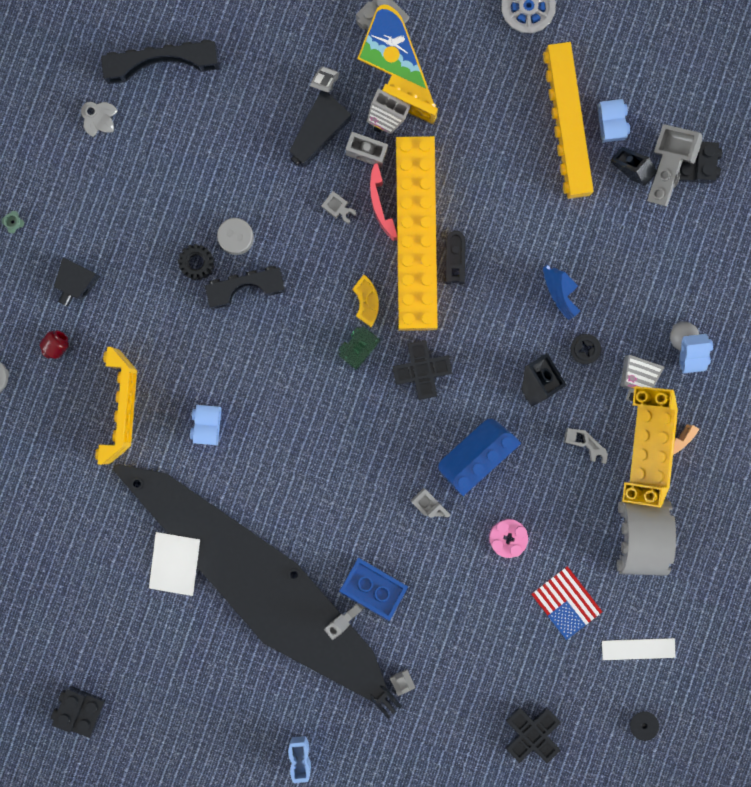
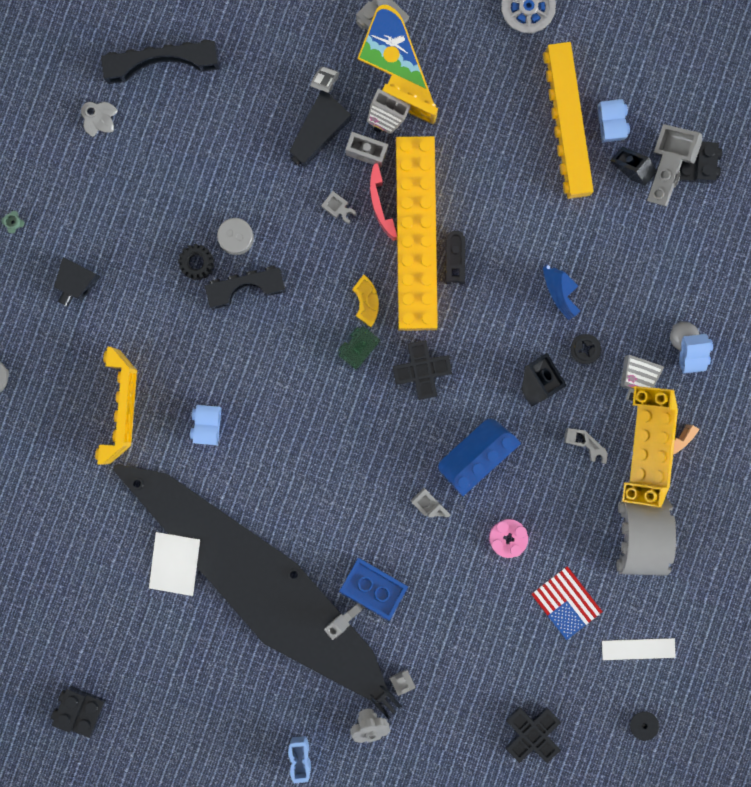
dark red head [39,330,69,359] -> none
none -> light grey plant [350,709,390,743]

